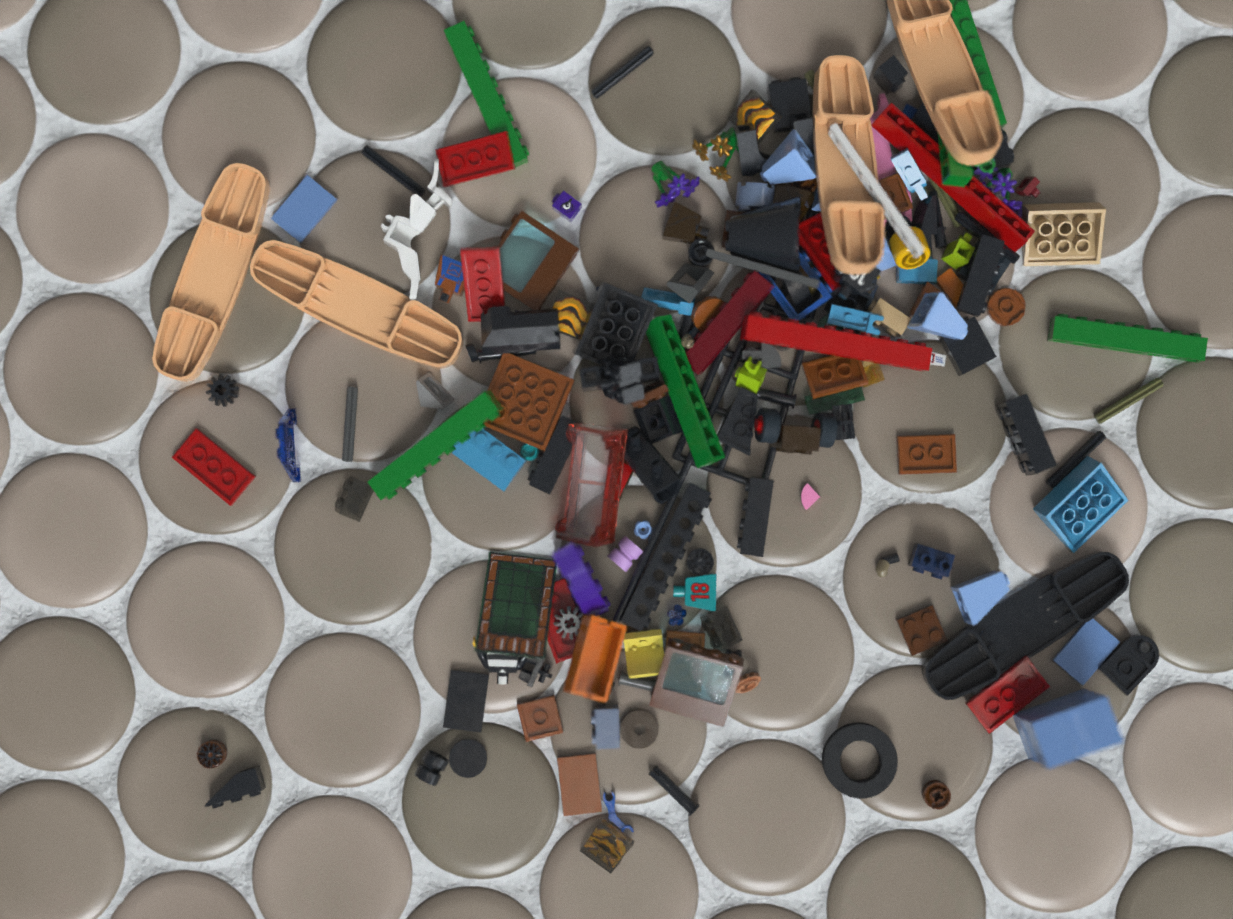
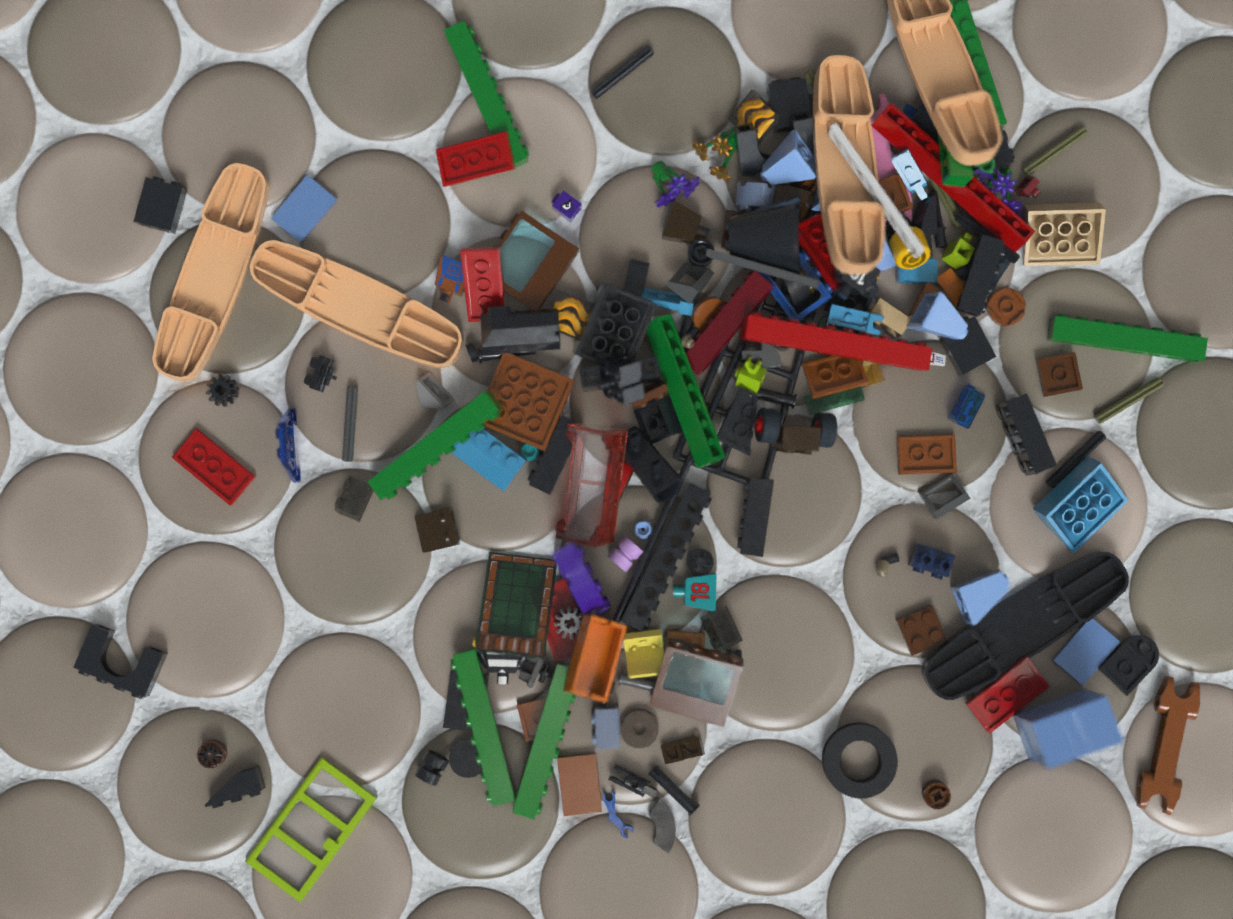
black axle [361,145,425,197] -> none
white piece [381,159,453,300] -> none
clear smoke slope [580,818,635,874] -> none
clear blue plant [667,605,687,626] -> none
nougat gear [735,672,761,693] -> none
bright pink tile [801,483,820,510] -> none
black hips [832,404,855,440] -> none
black brick [873,55,908,95] -> none
none -> black arch [73,624,168,699]
none -> black brick [133,176,187,234]
none -> door [245,757,377,902]
none -> black hips [304,355,337,393]
none -> dark brown bracket [415,507,460,553]
none -> green brick [450,648,516,807]
none -> green brick [512,661,576,820]
none -> black hinge [608,764,658,798]
none -> black beam [623,259,650,297]
none -> black tile [648,798,676,854]
none -> dark brown slope [660,735,705,764]
none -> dark grey tile [919,473,971,519]
none -> clear blue panel [948,384,985,429]
none -> olive axle [1022,126,1088,176]
none -> reddish brown plate [1036,352,1083,397]
none -> dark orange piece [1136,676,1200,815]

